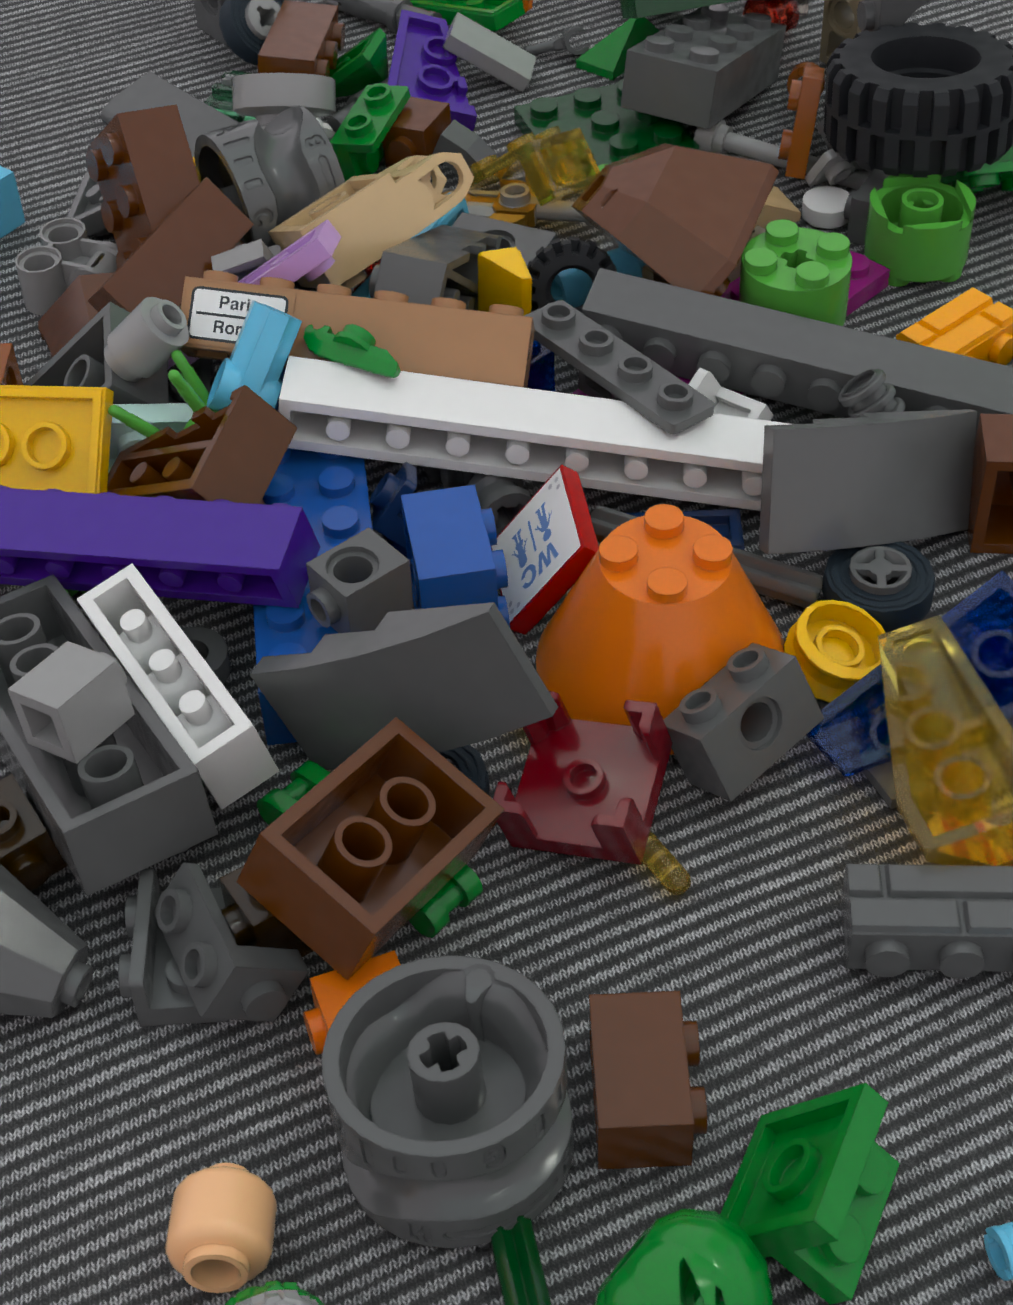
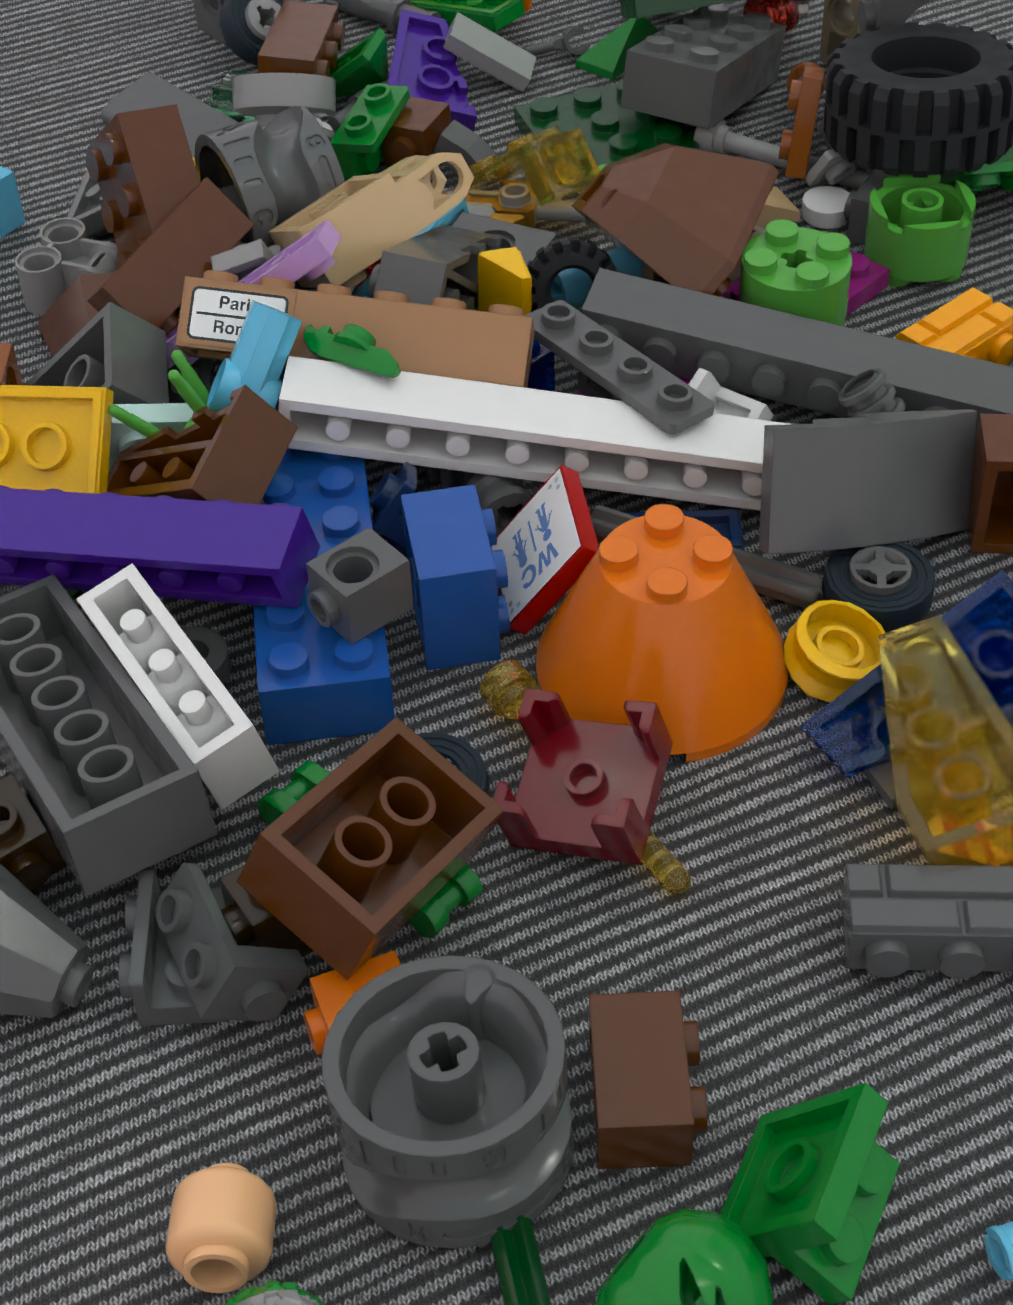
light grey brick [7,641,135,764] -> none
light grey brick [104,297,189,382] -> none
dark grey slope [249,602,558,770] -> none
dark grey brick [664,643,824,802] -> none

